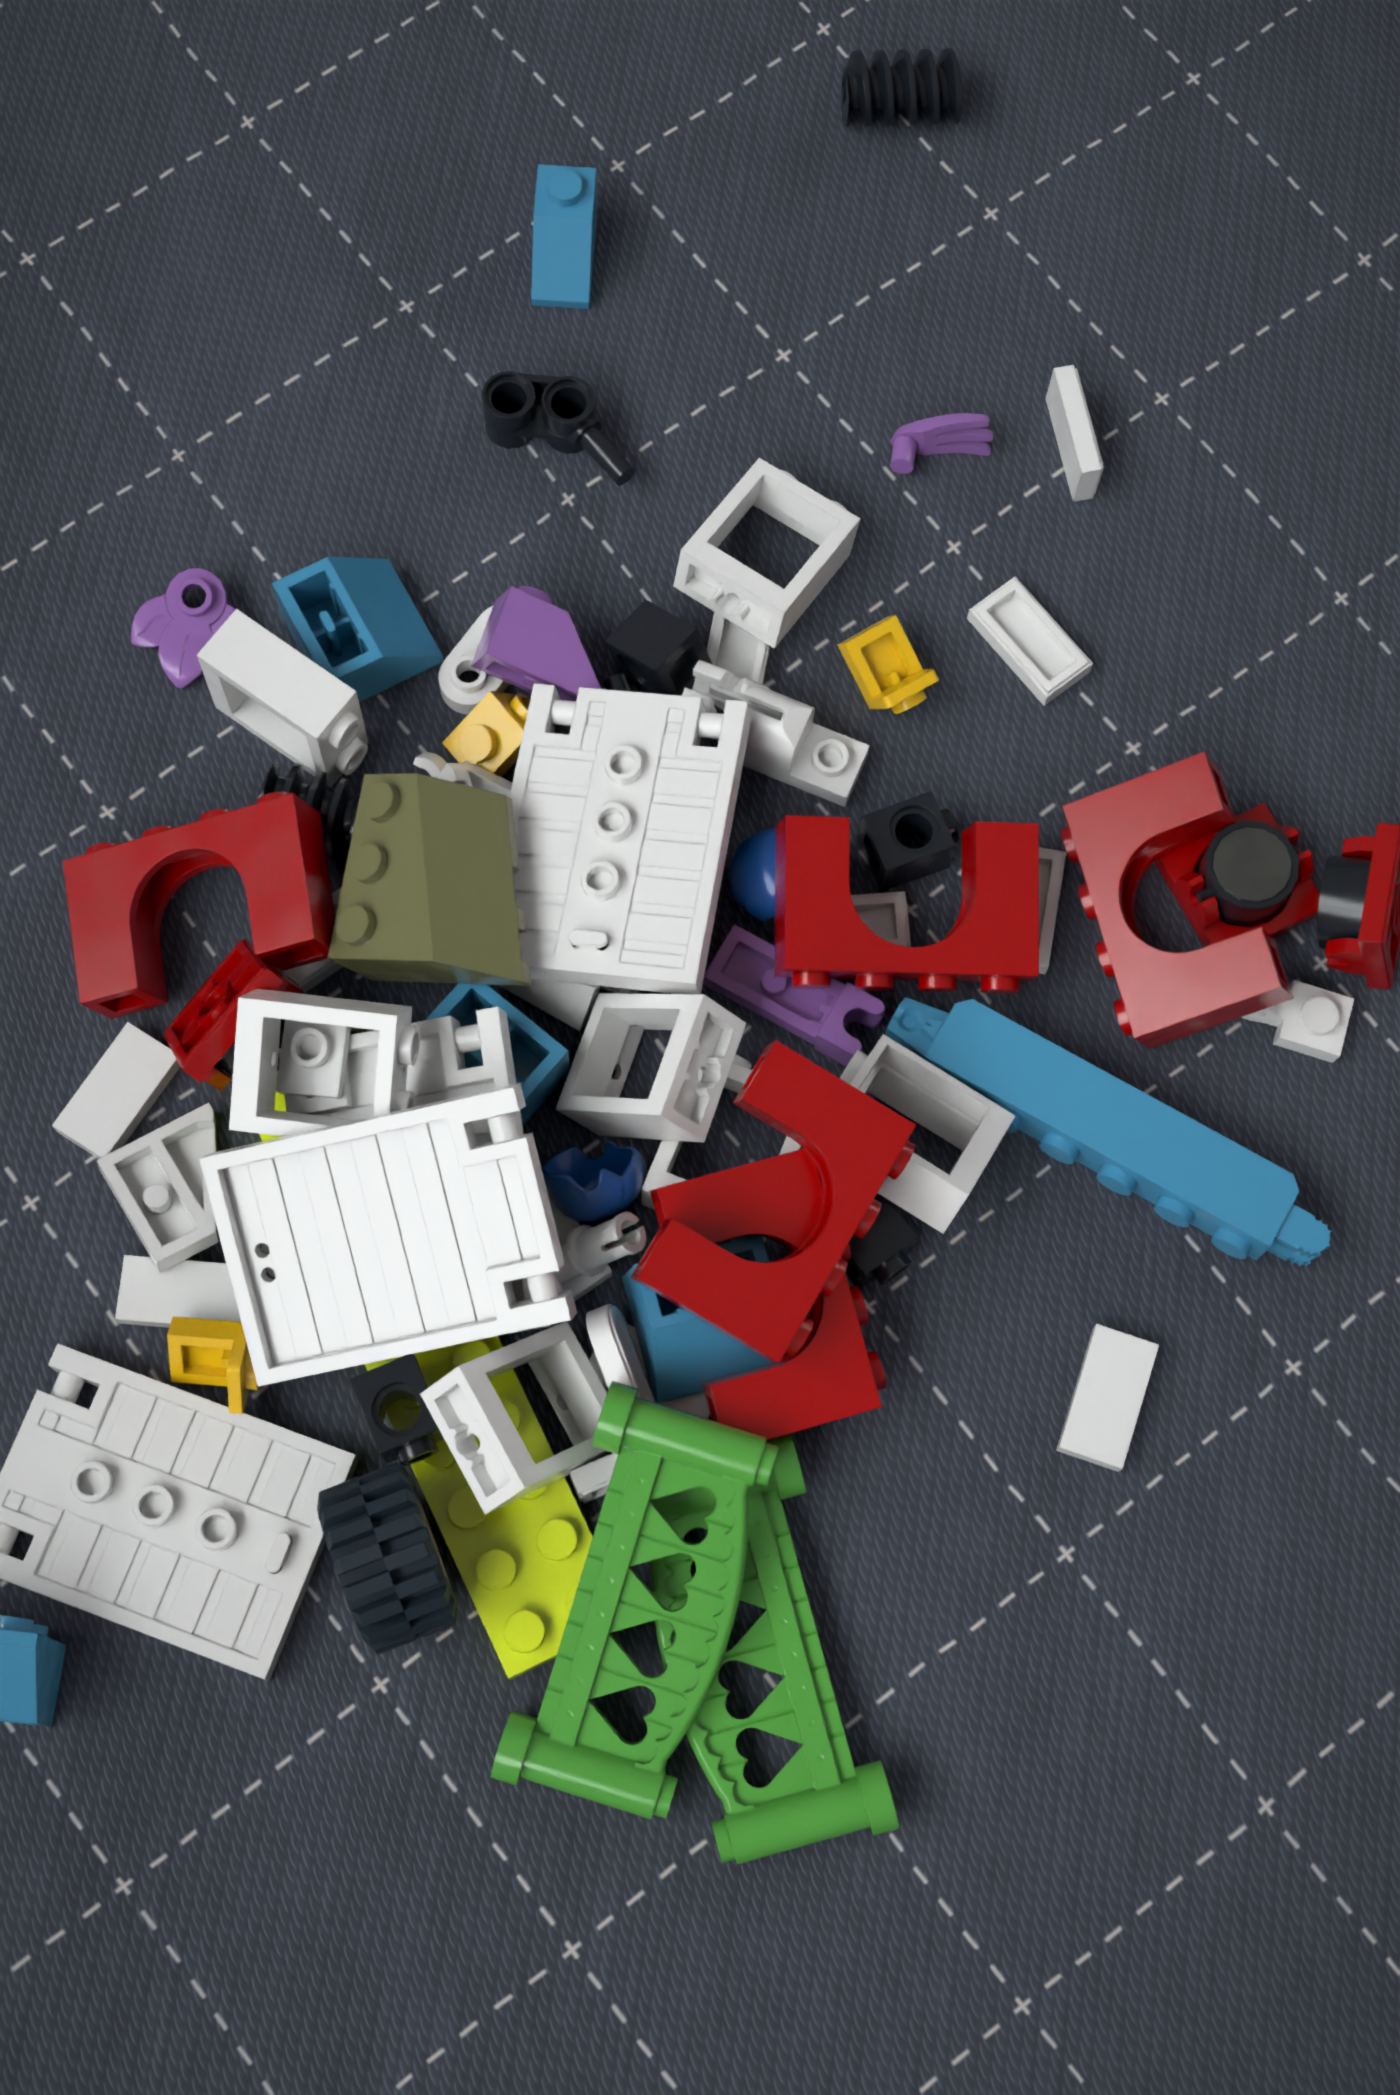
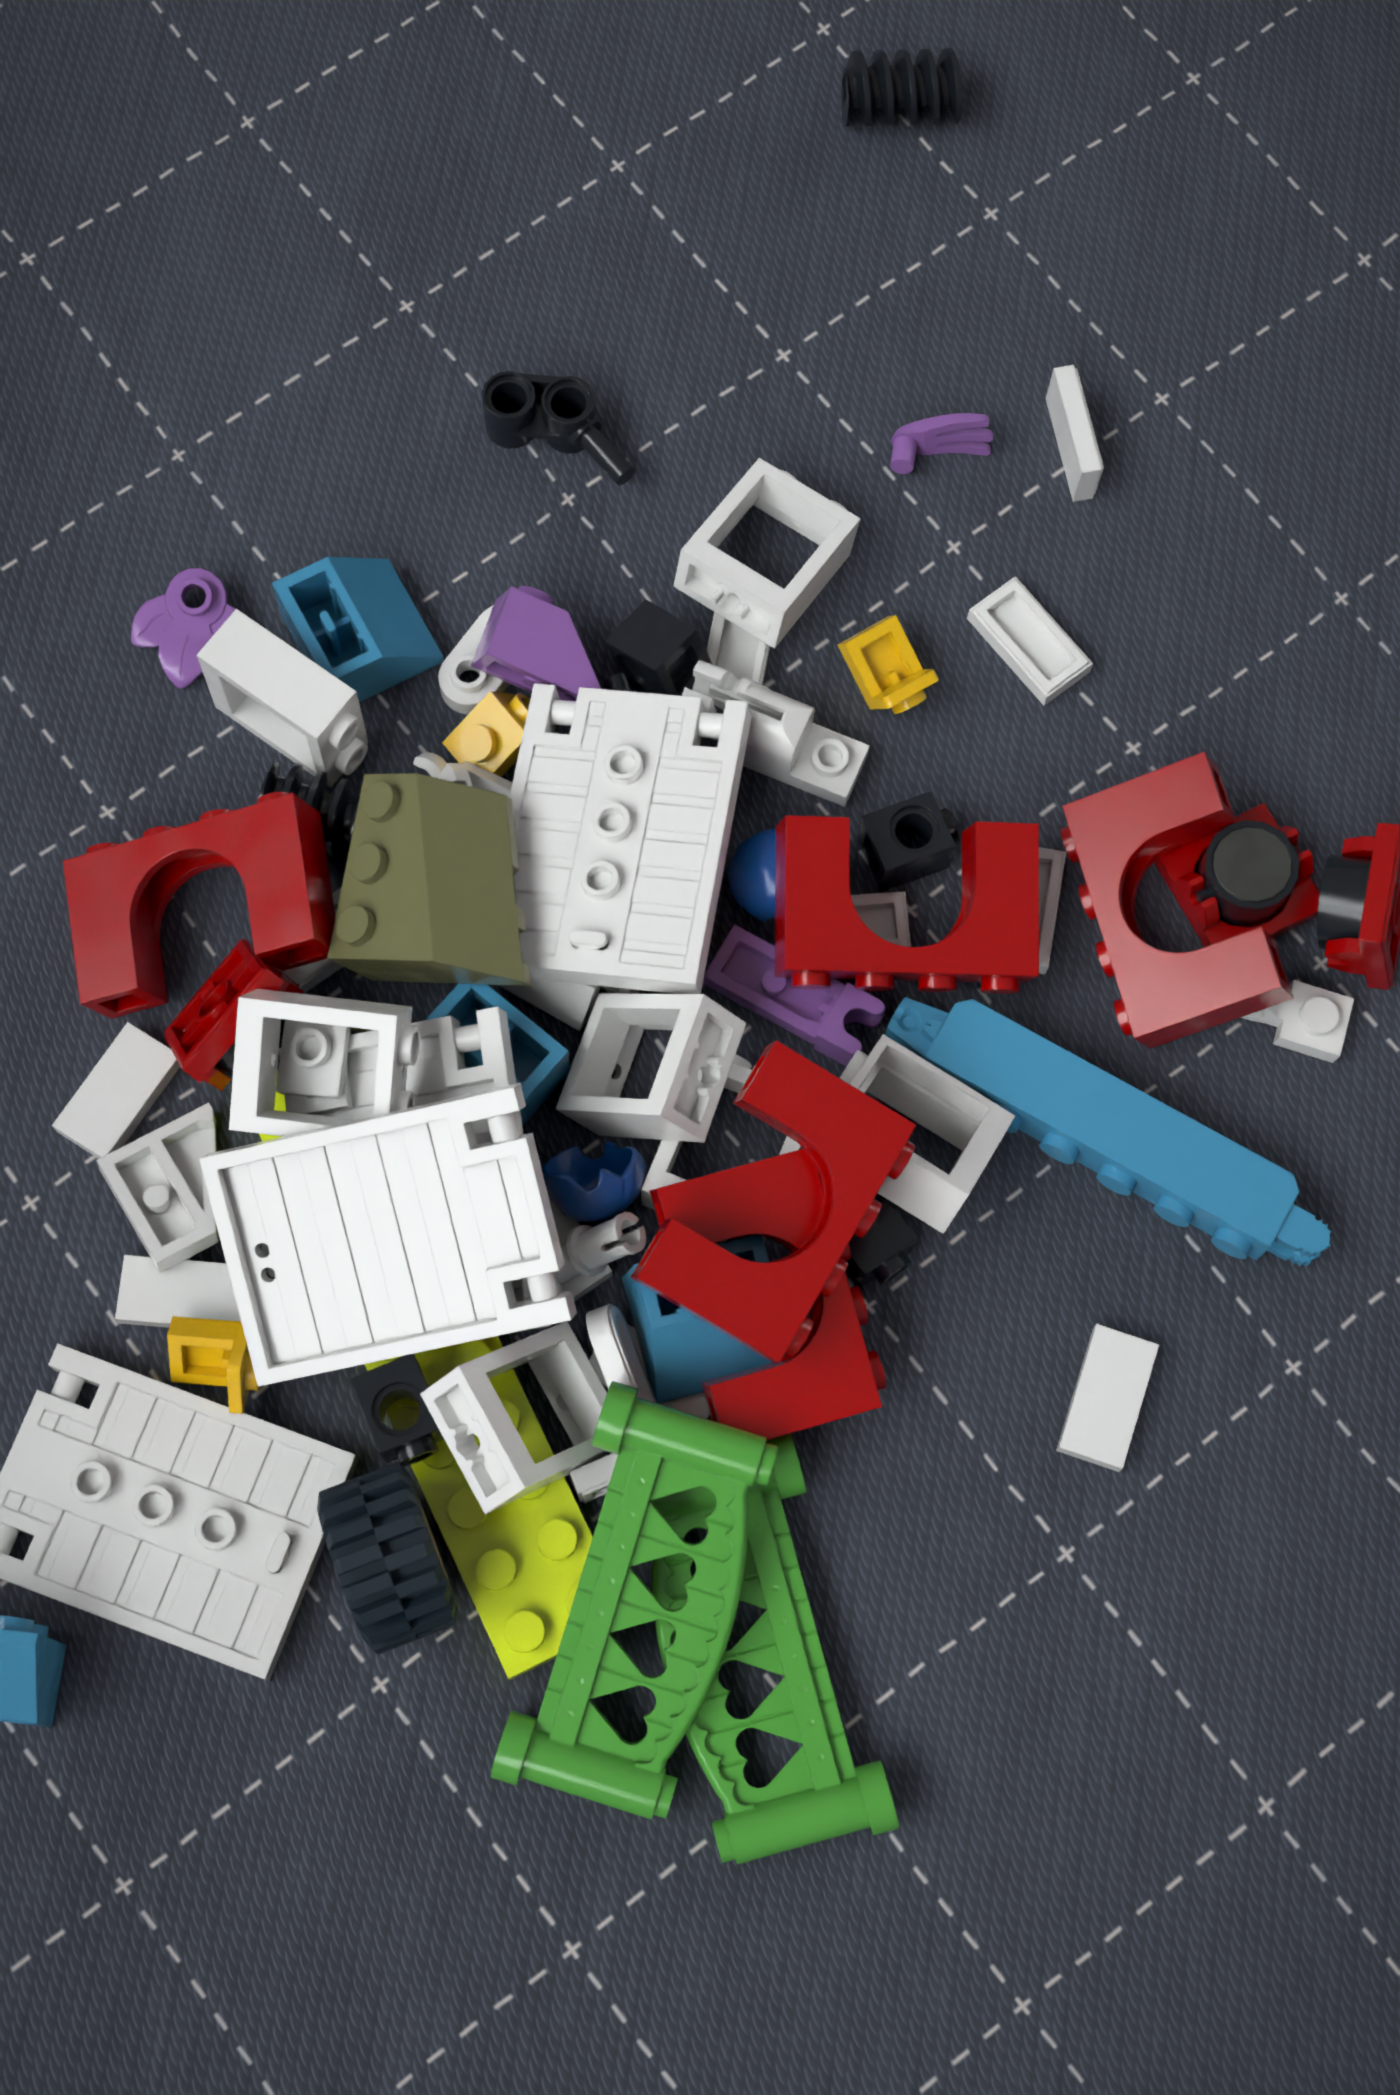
dark azure slope [531,164,598,309] -> none

